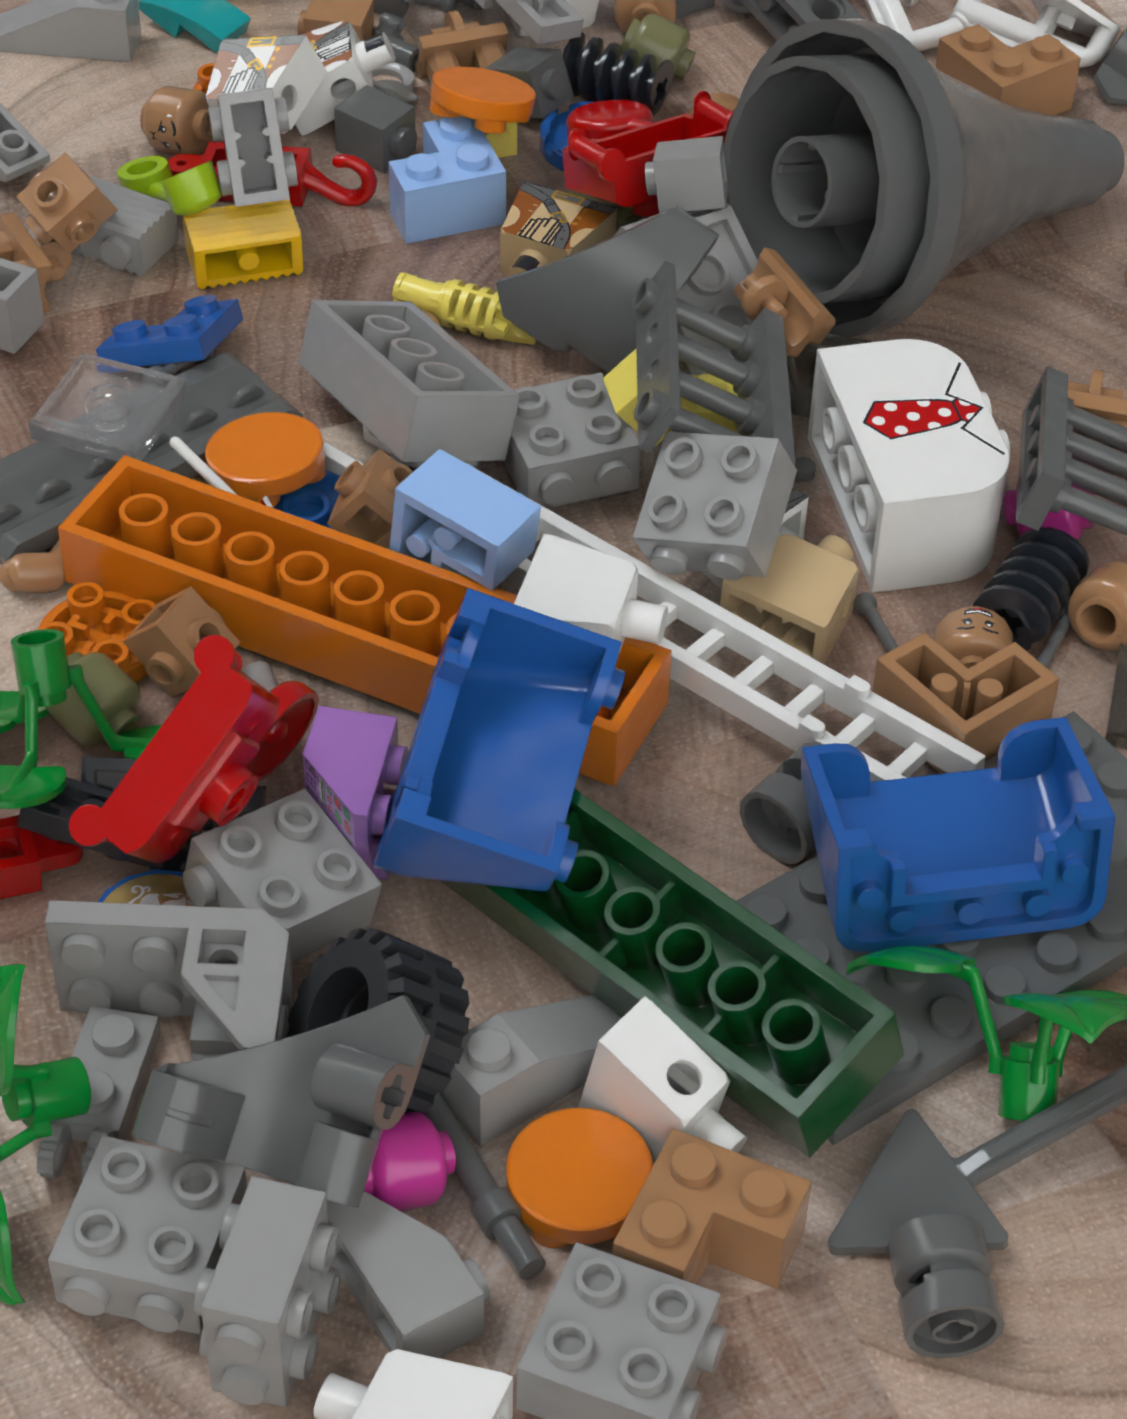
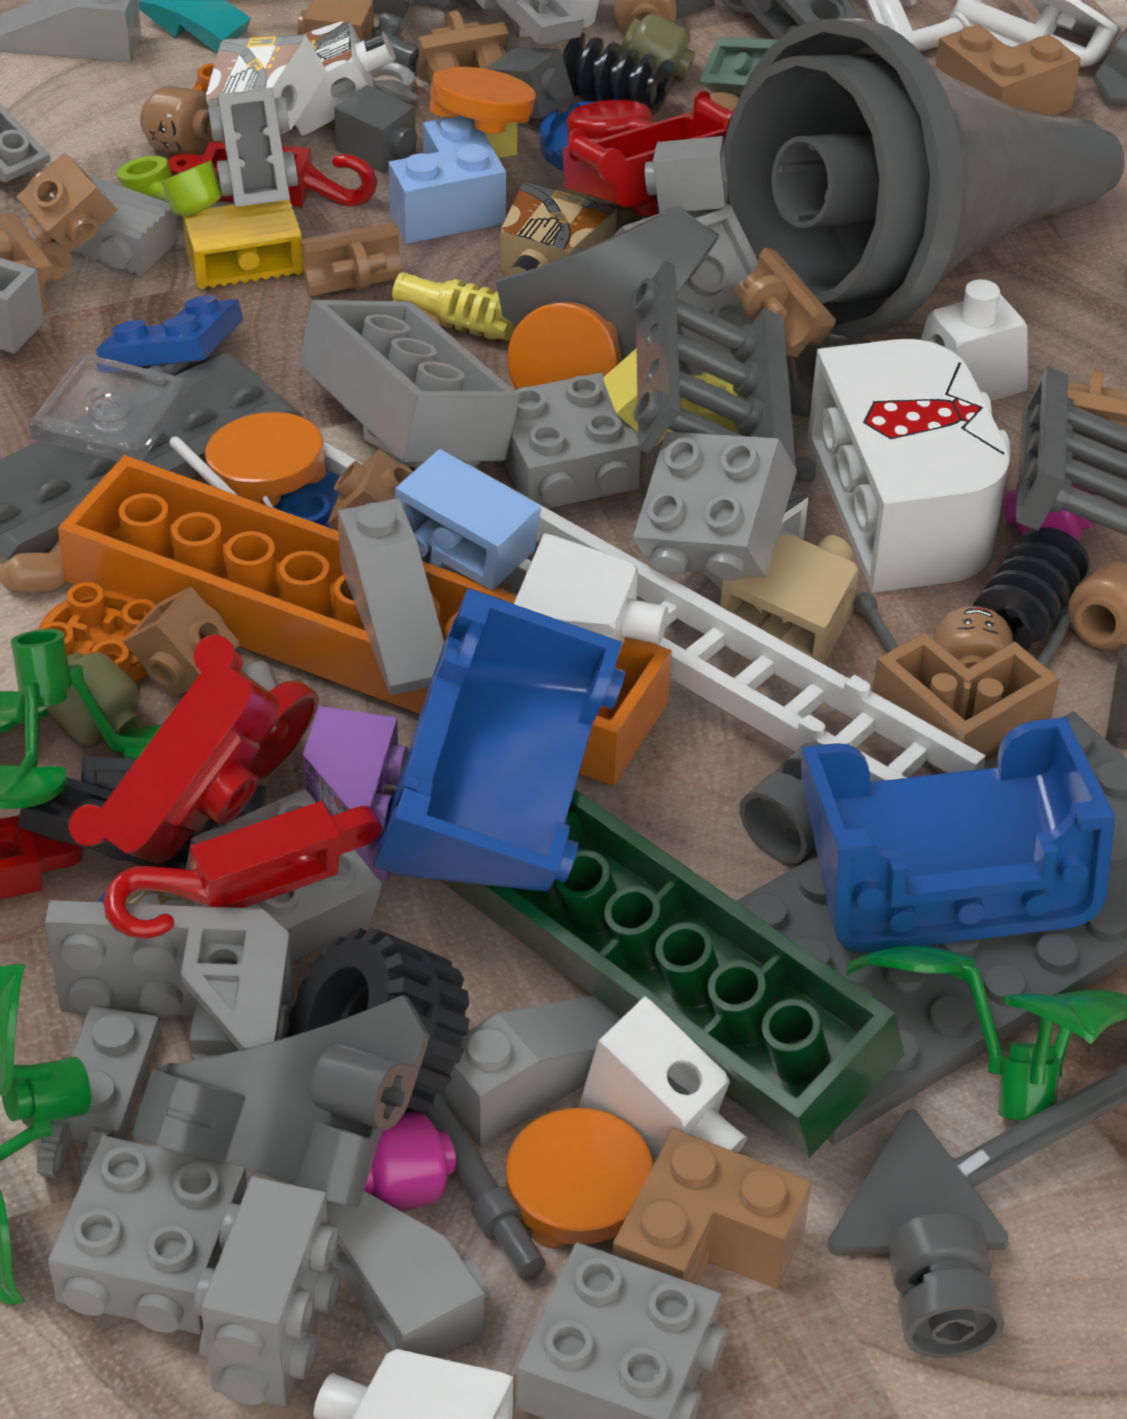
none -> red piece [103,800,382,939]
none -> medium nougat hips [300,222,404,296]
none -> light grey slope [338,498,444,695]
none -> orange tile [507,302,621,390]
none -> sand green panel [699,37,778,93]
none -> white torso [921,279,1028,402]

